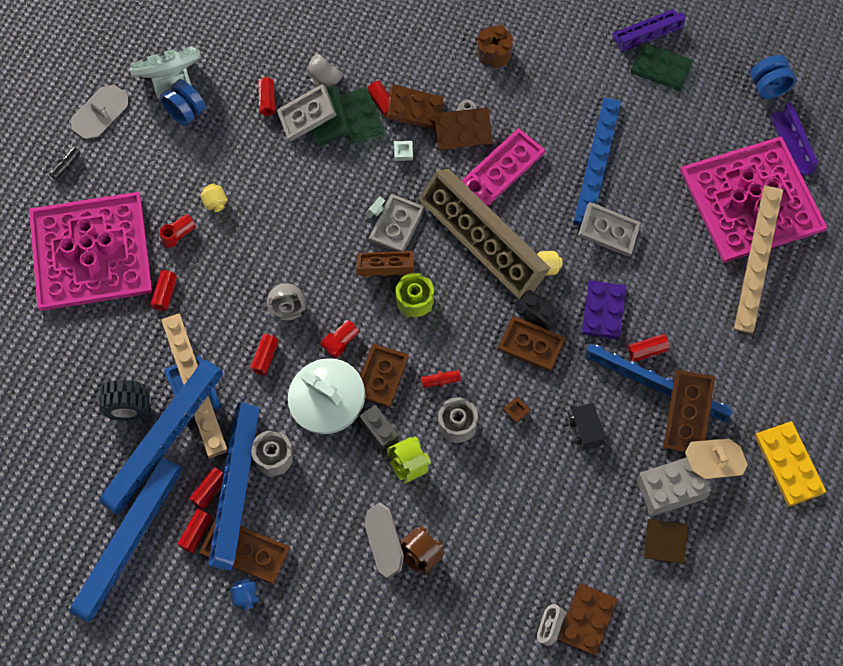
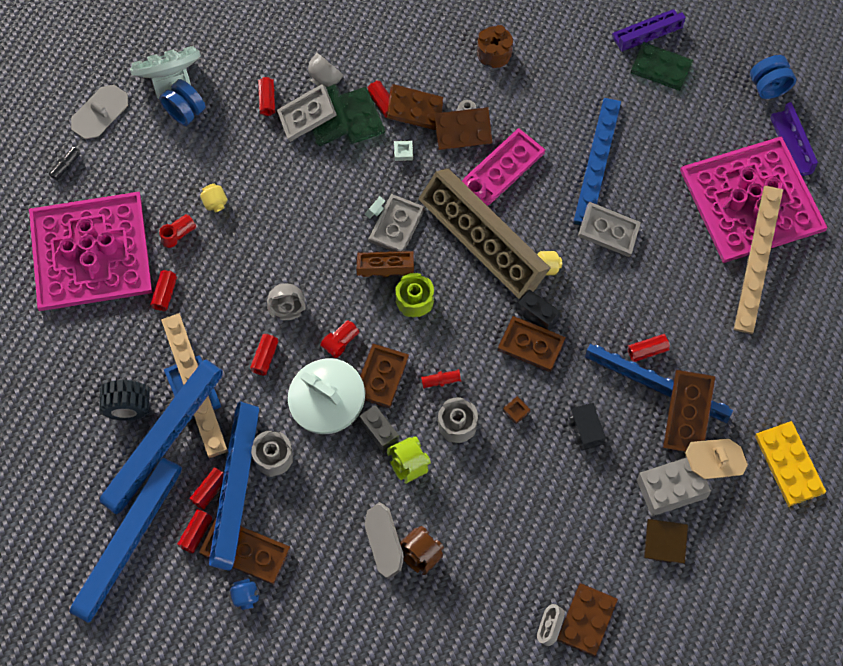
dark purple plate [581,280,626,340] -> none

